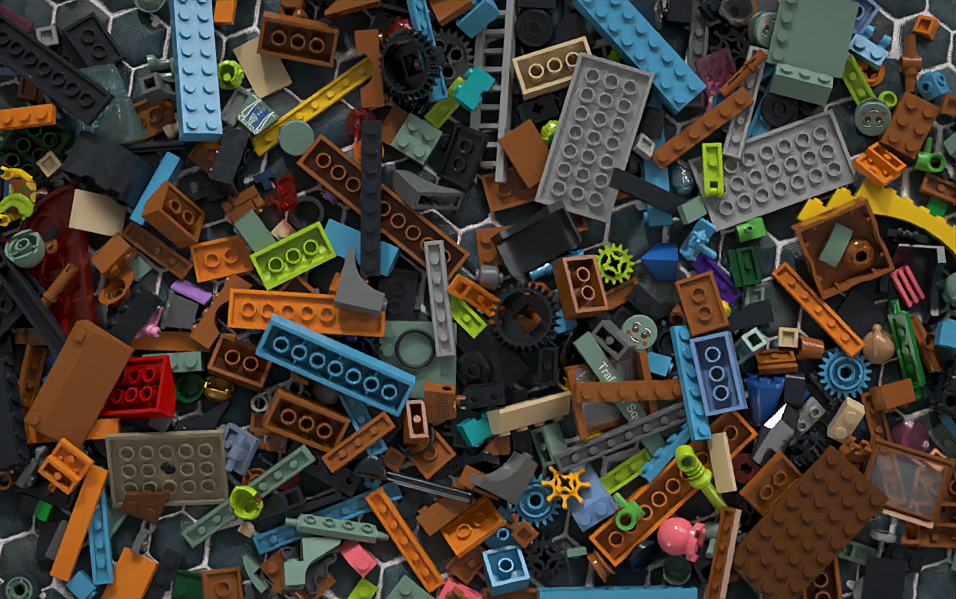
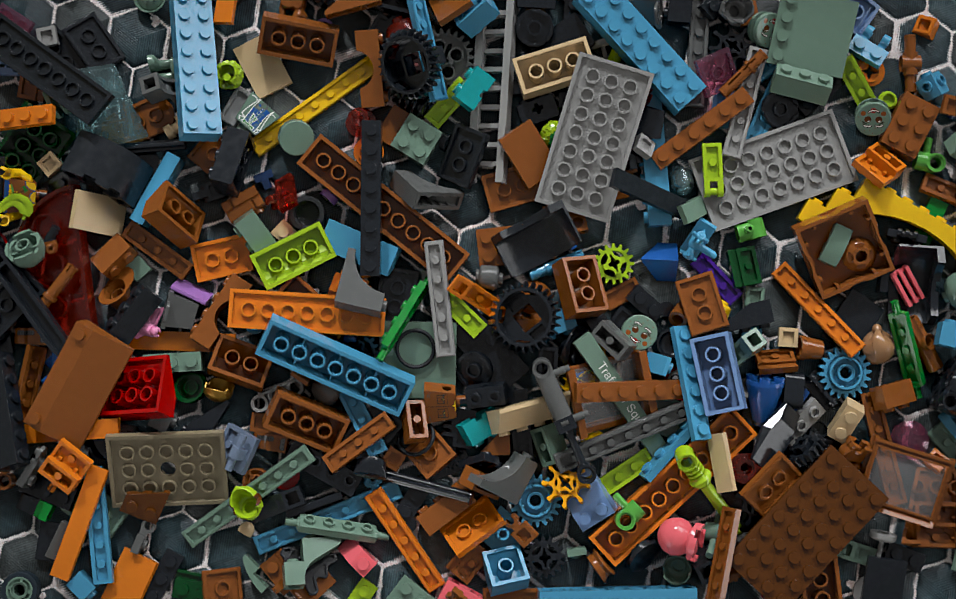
none -> green plate [376,276,429,362]
none -> dark grey piece [532,357,597,484]

